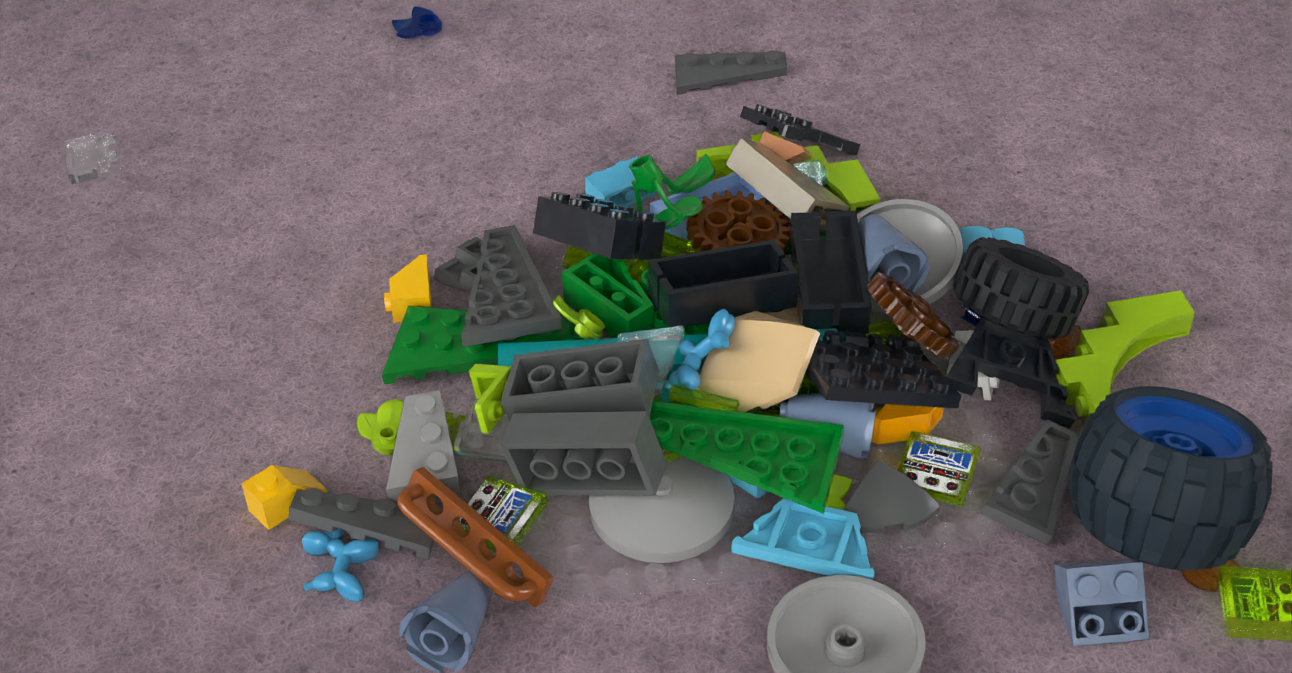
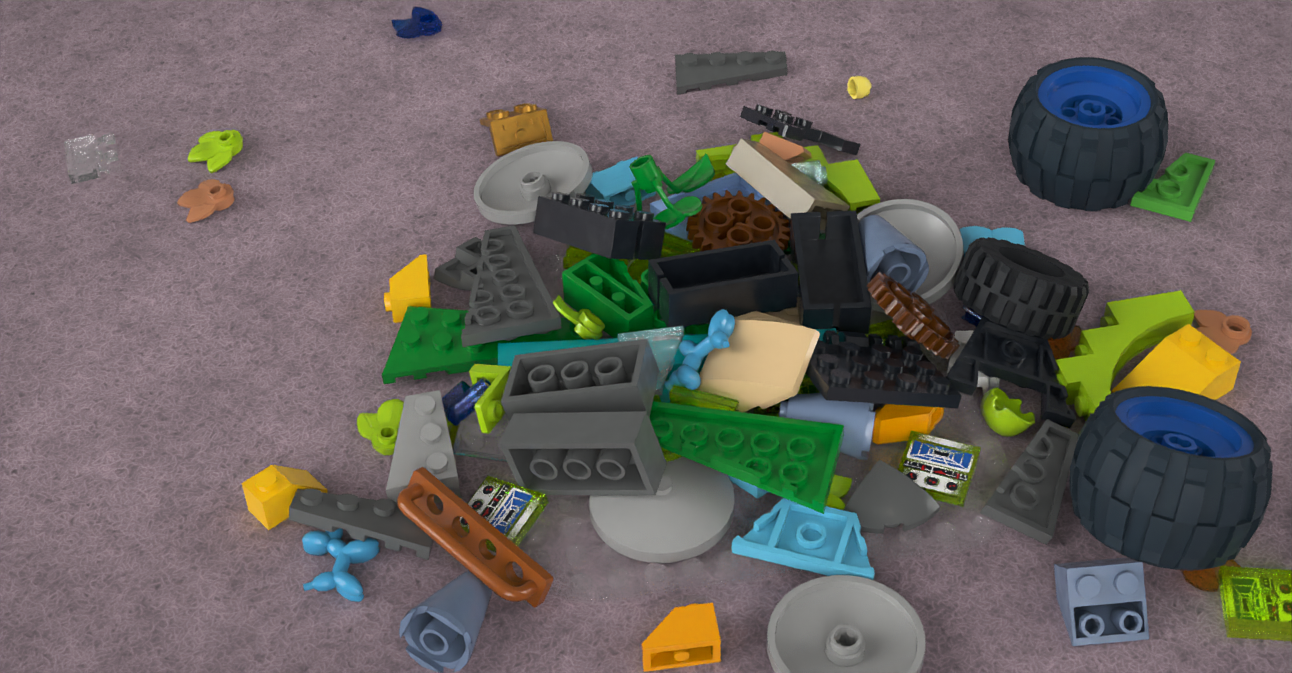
none -> nougat plate [177,179,235,223]
none -> lime plate [188,130,243,173]
none -> clear blue piece [442,377,491,426]
none -> light grey dish [474,141,593,225]
none -> pearl gold bracket [480,103,553,156]
none -> light orange slope [642,602,721,672]
none -> light yellow hinge [848,76,871,99]
none -> lime hair [980,387,1035,437]
none -> black wheel [1008,57,1169,211]
none -> yellow slope [1111,324,1241,400]
none -> bright green wing [1130,153,1216,222]
none -> nougat plate [1194,310,1252,355]

